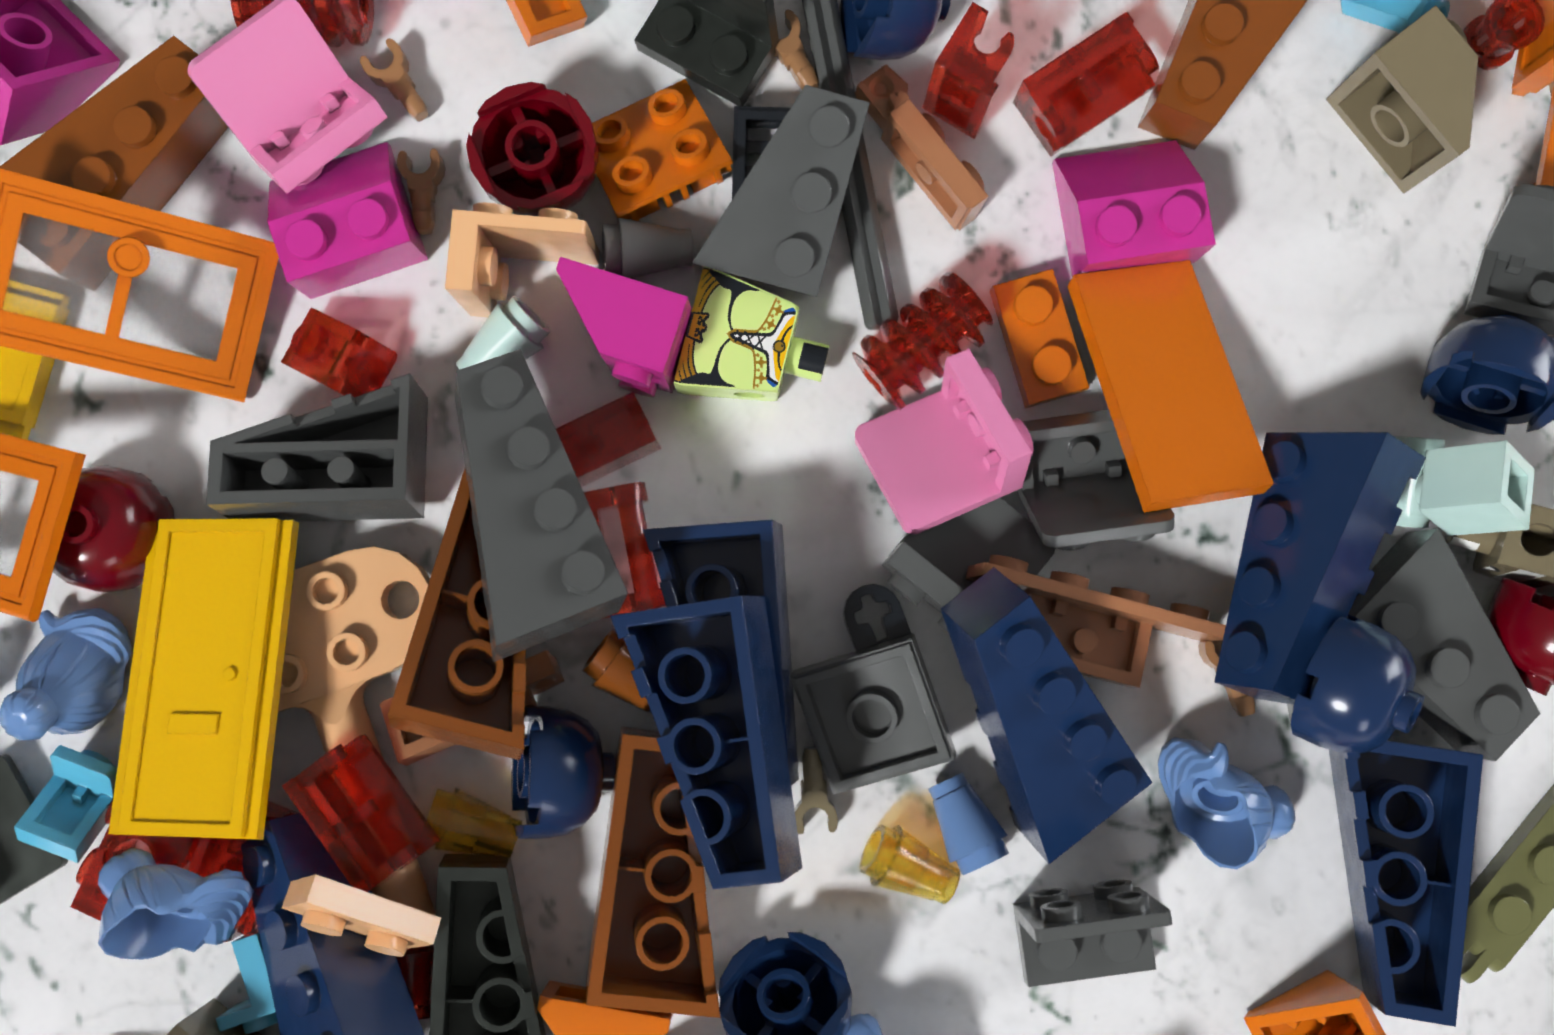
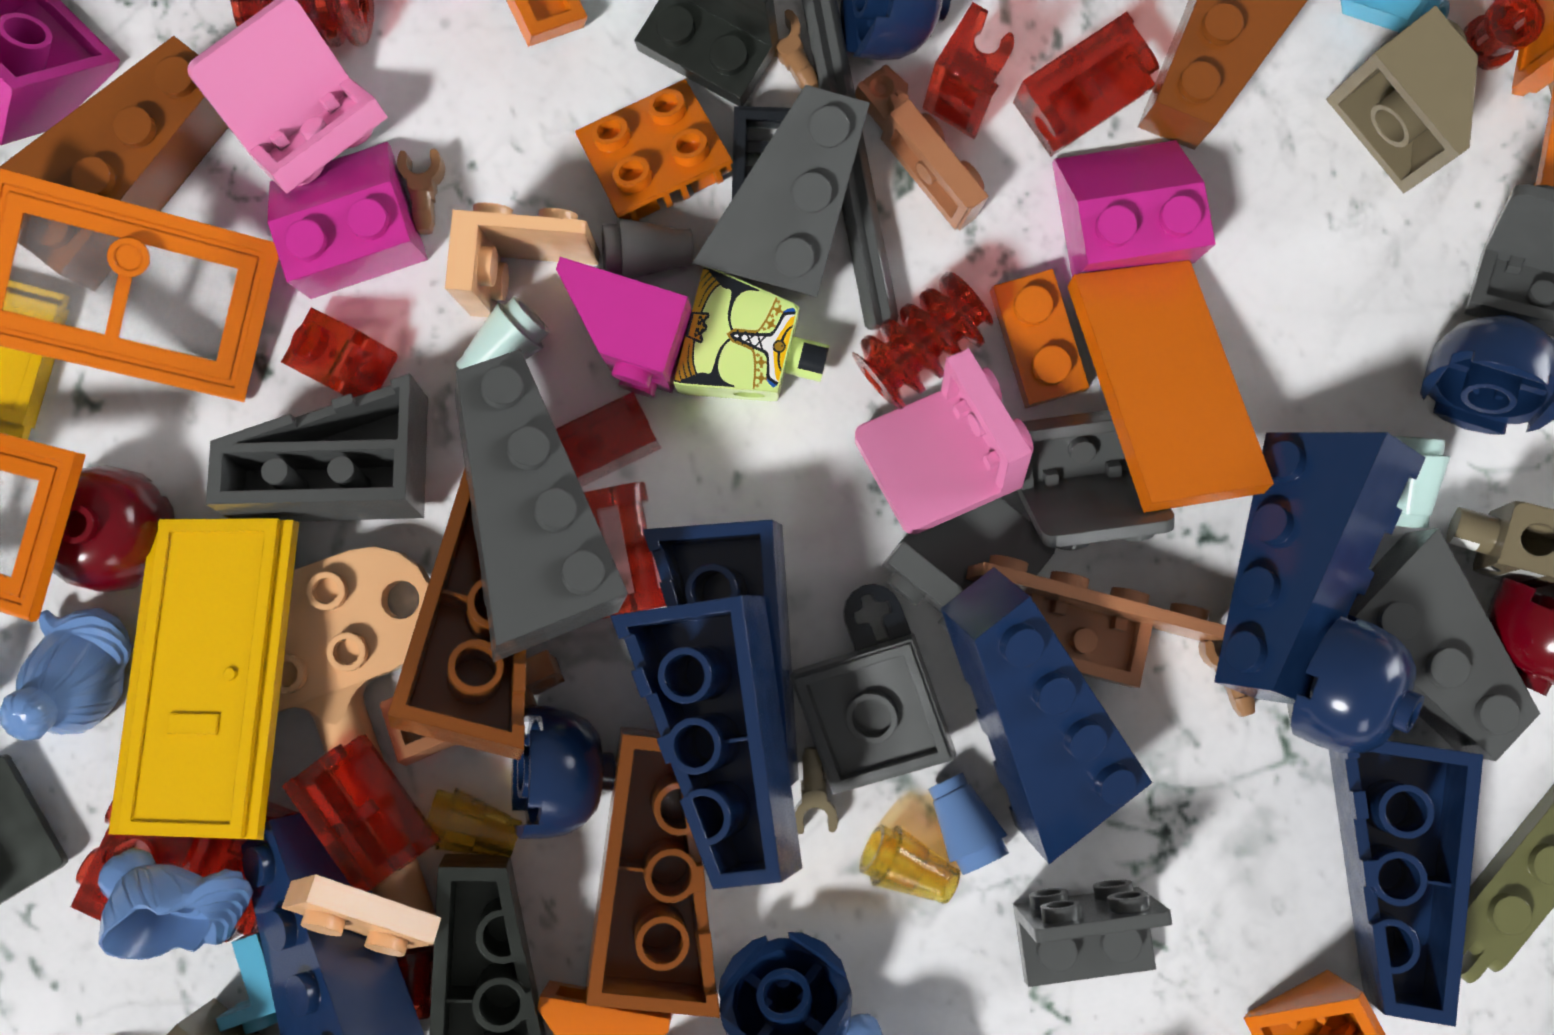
medium azure bracket [14,745,117,863] -> none
medium nougat piece [360,38,429,122] -> none
dark red cylinder [466,82,599,216] -> none
dark orange cone [582,629,652,714] -> none
medium blue hair [1158,737,1296,870] -> none
light aqua brick [1415,440,1535,536] -> none

